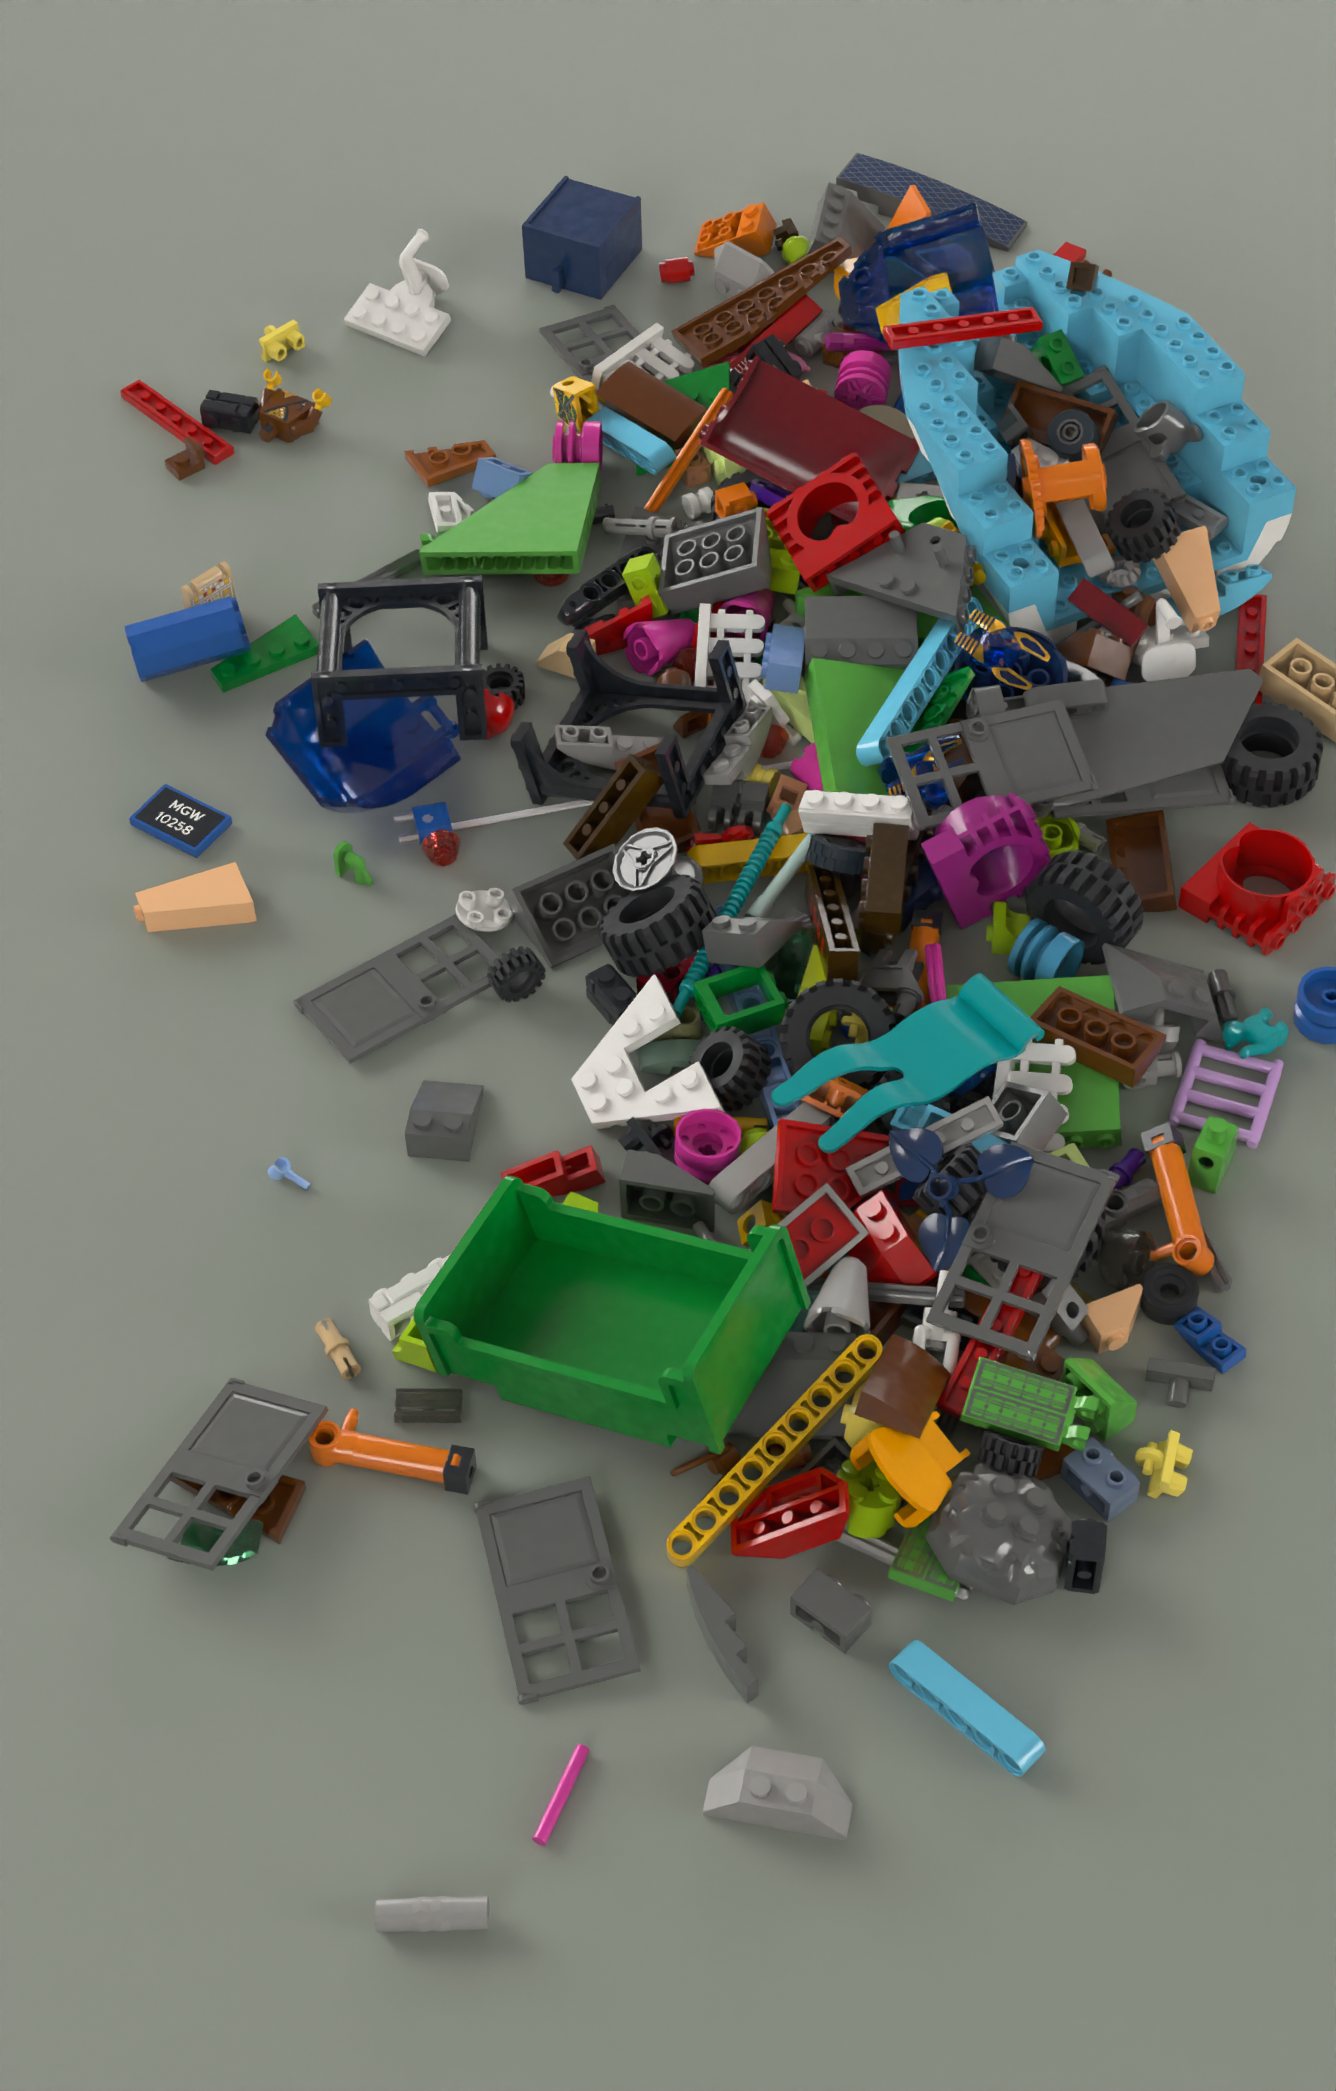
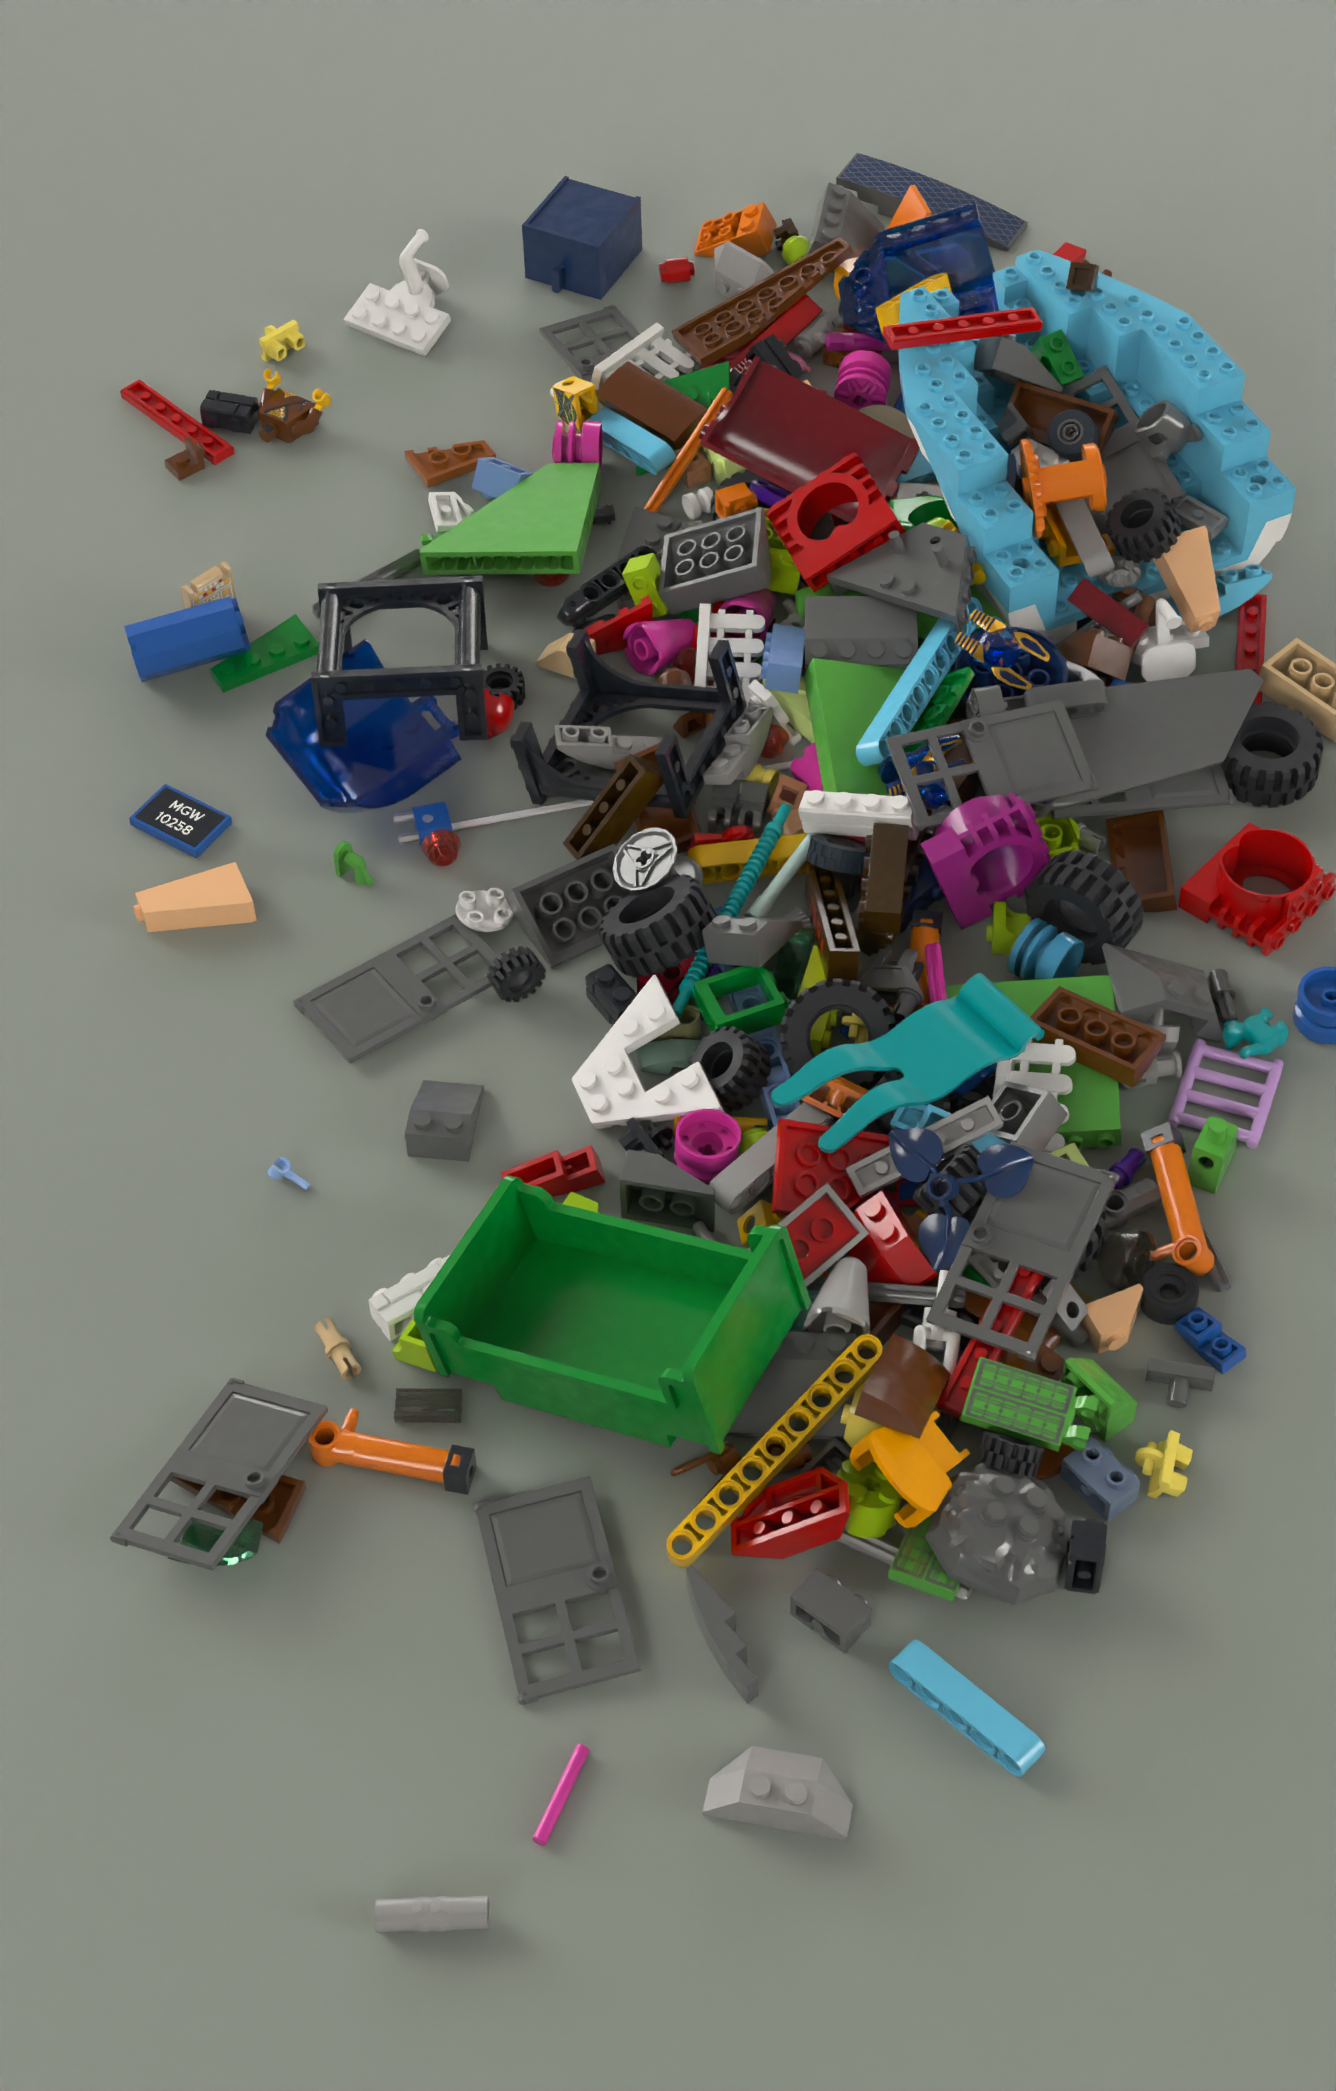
light grey pin [602,516,682,540] -> none

